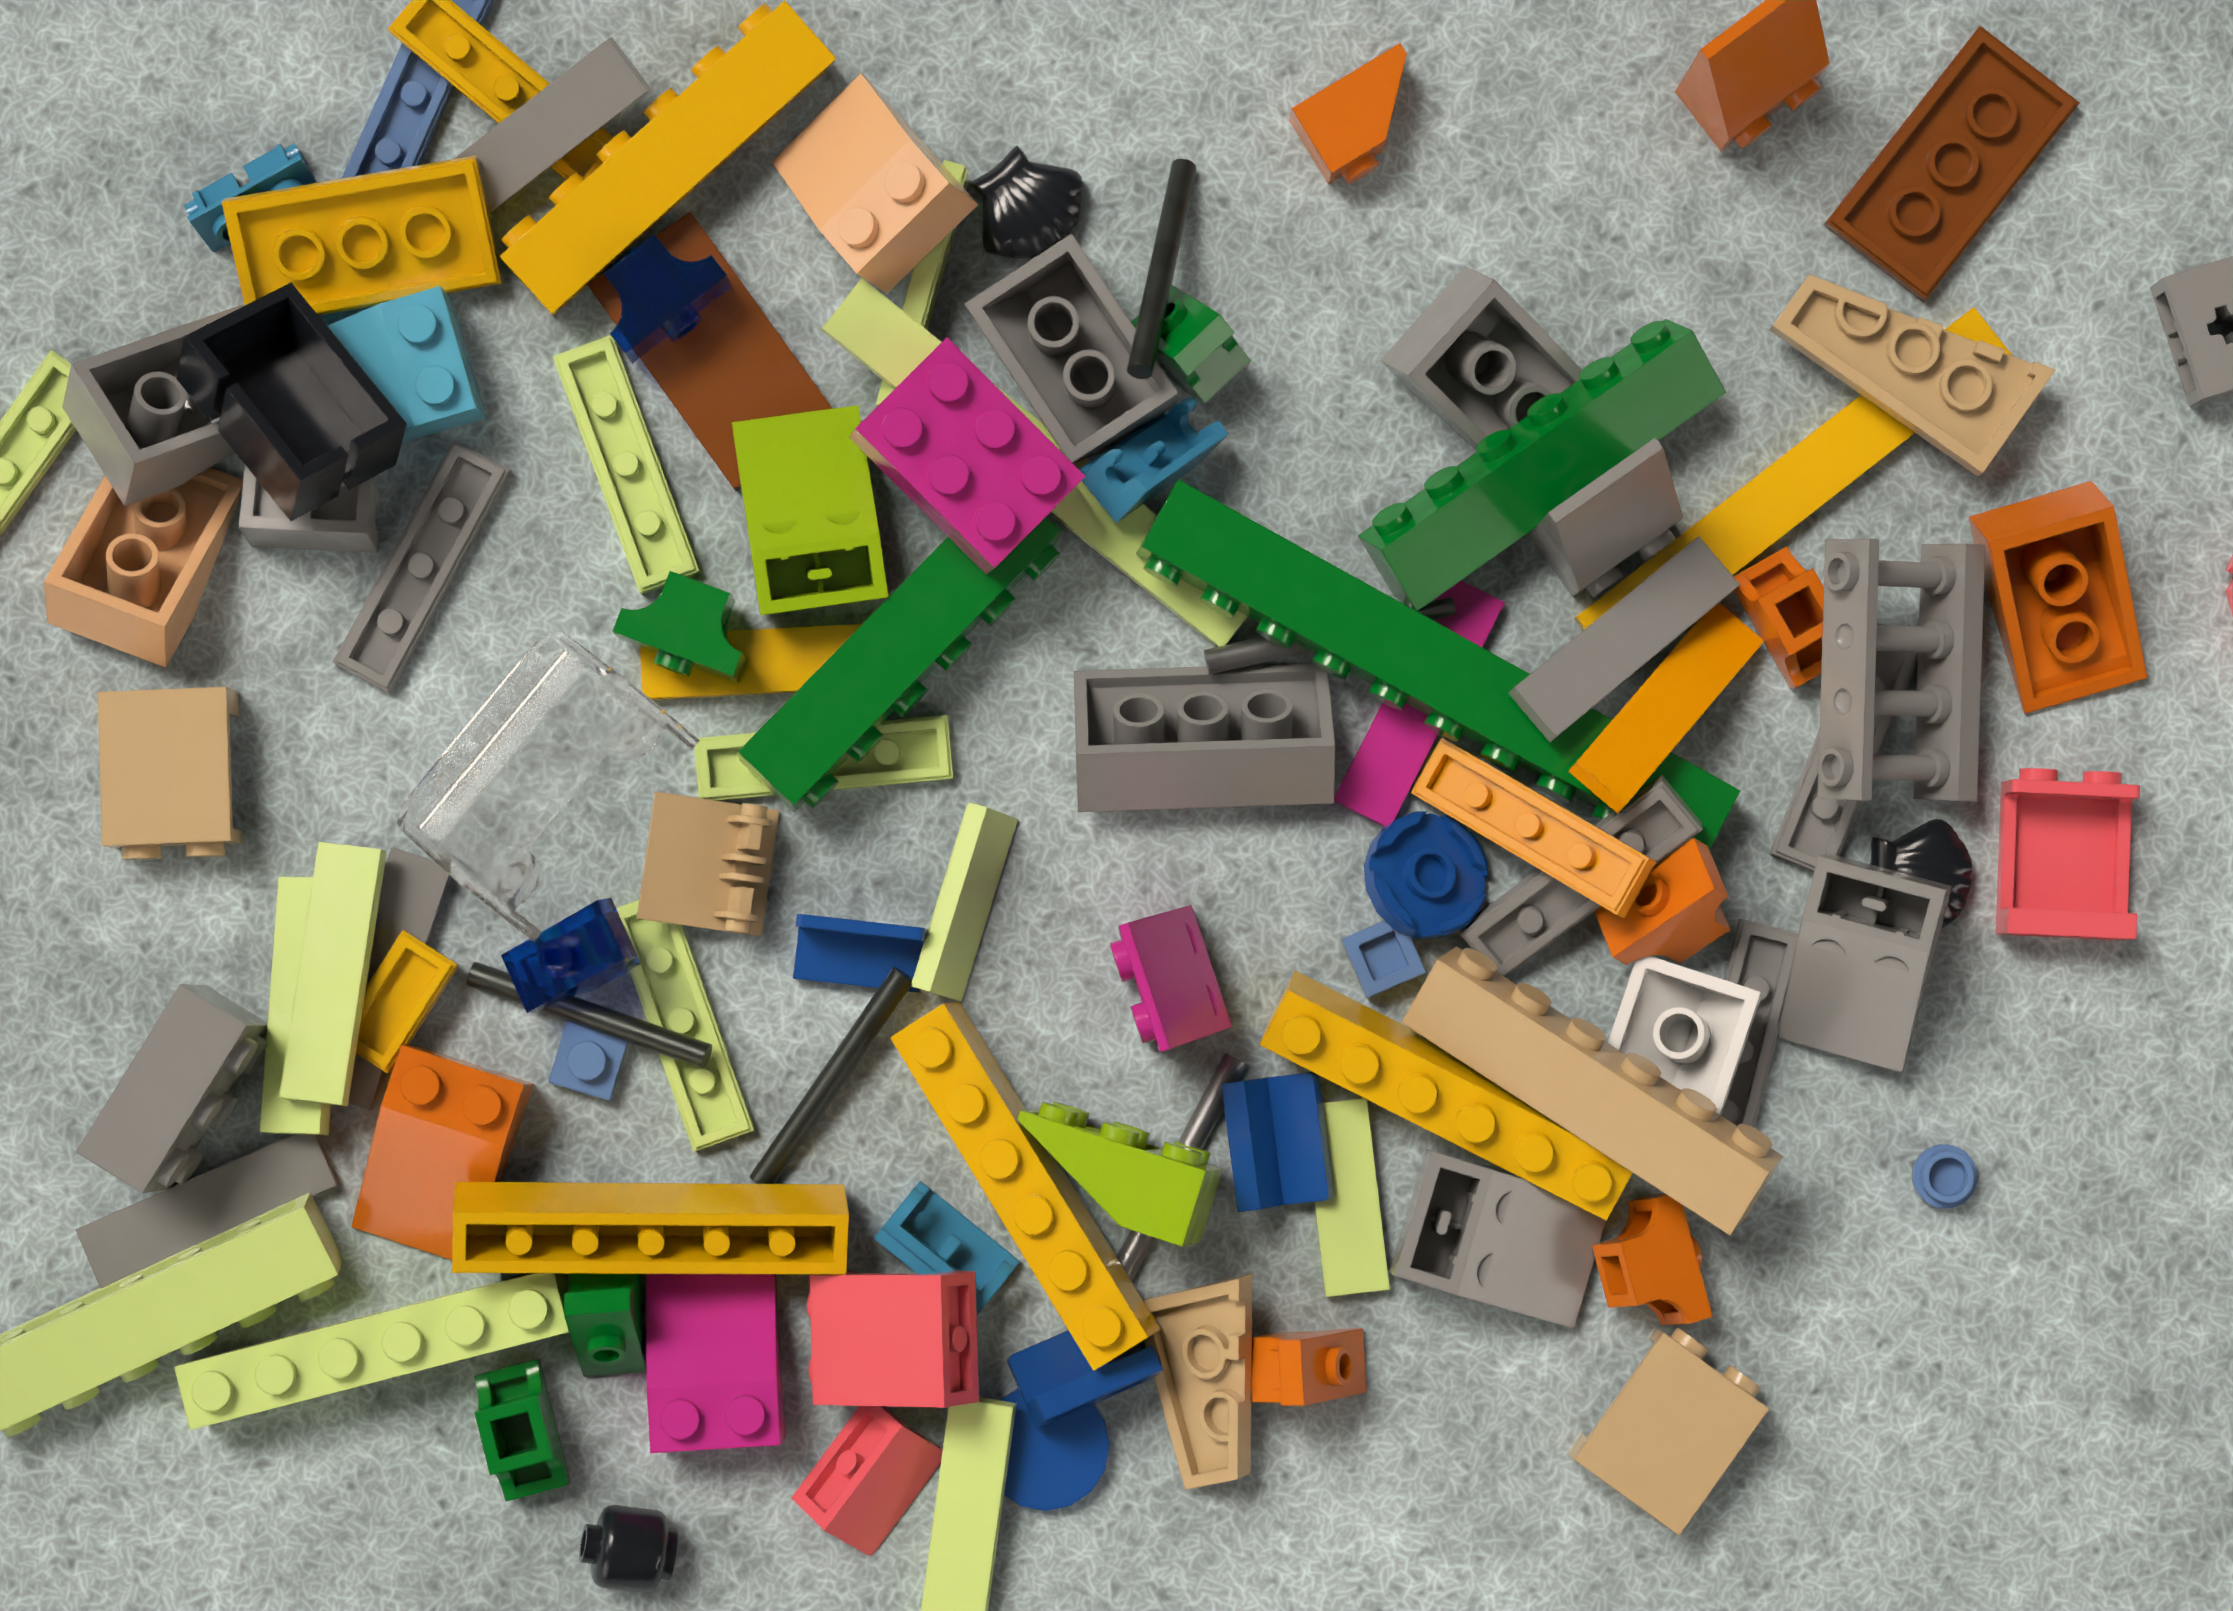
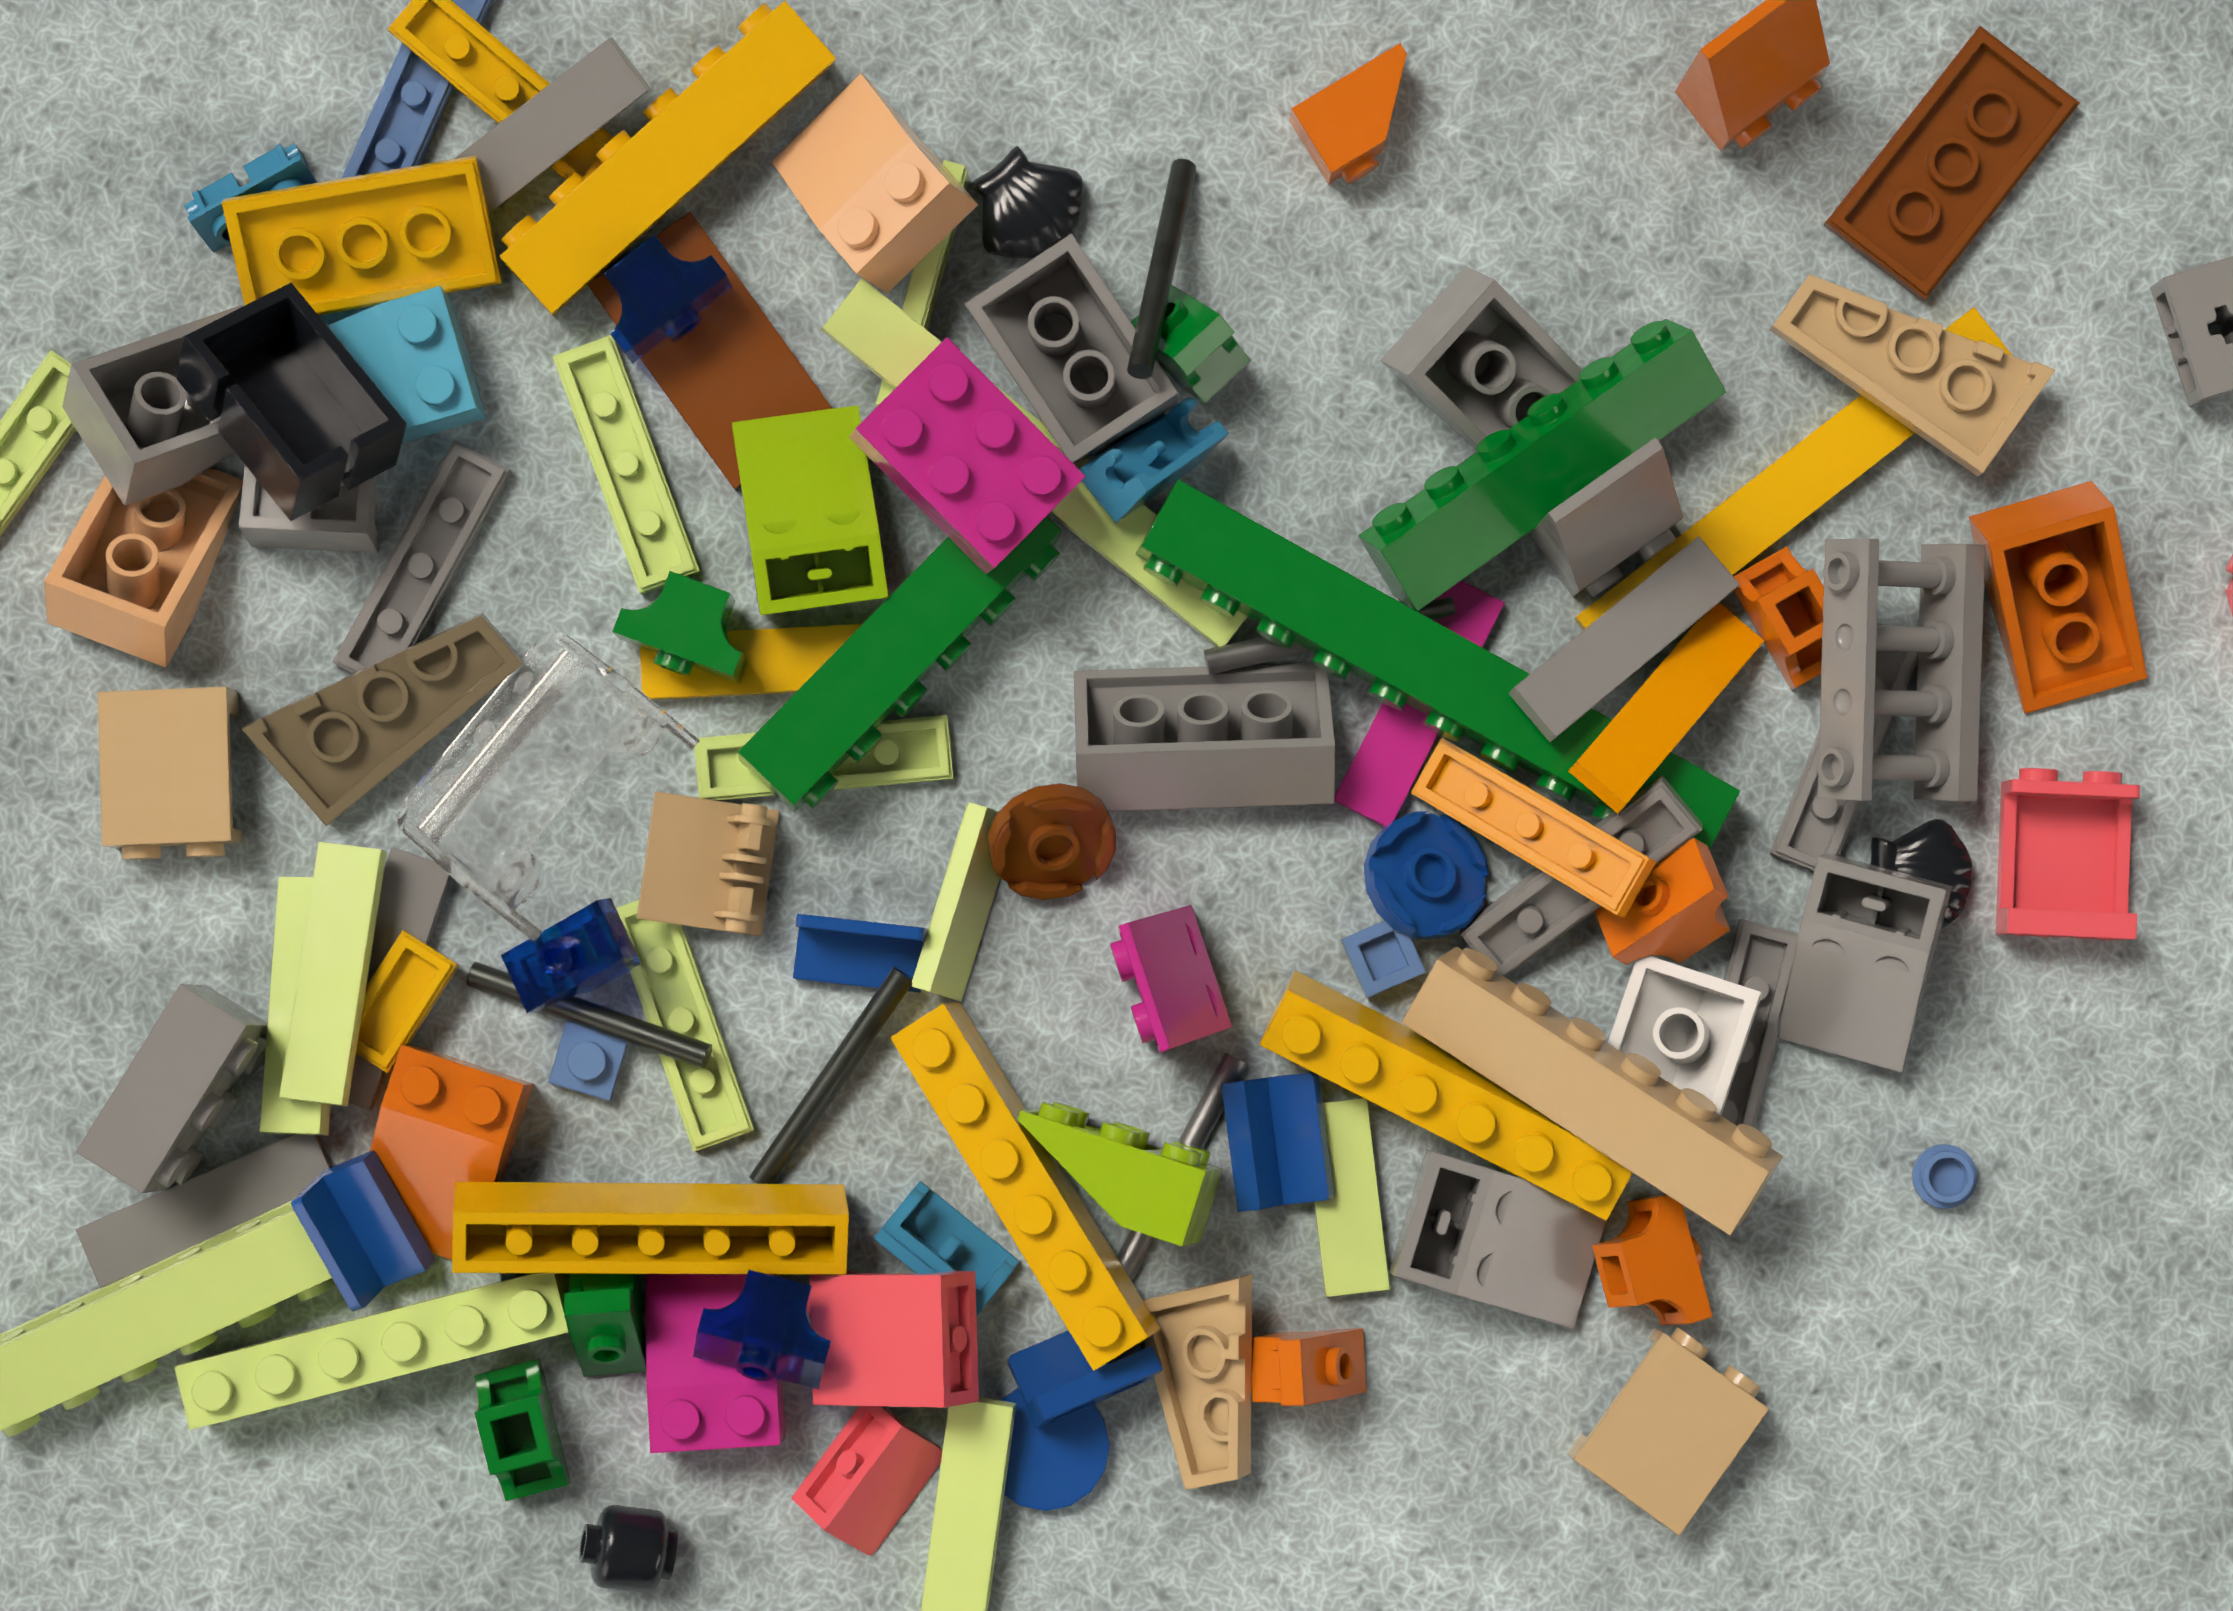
none -> dark tan wing [242,612,524,826]
none -> blue panel [291,1150,436,1312]
none -> clear blue brick [693,1270,831,1389]
none -> dark orange tile [988,783,1116,900]

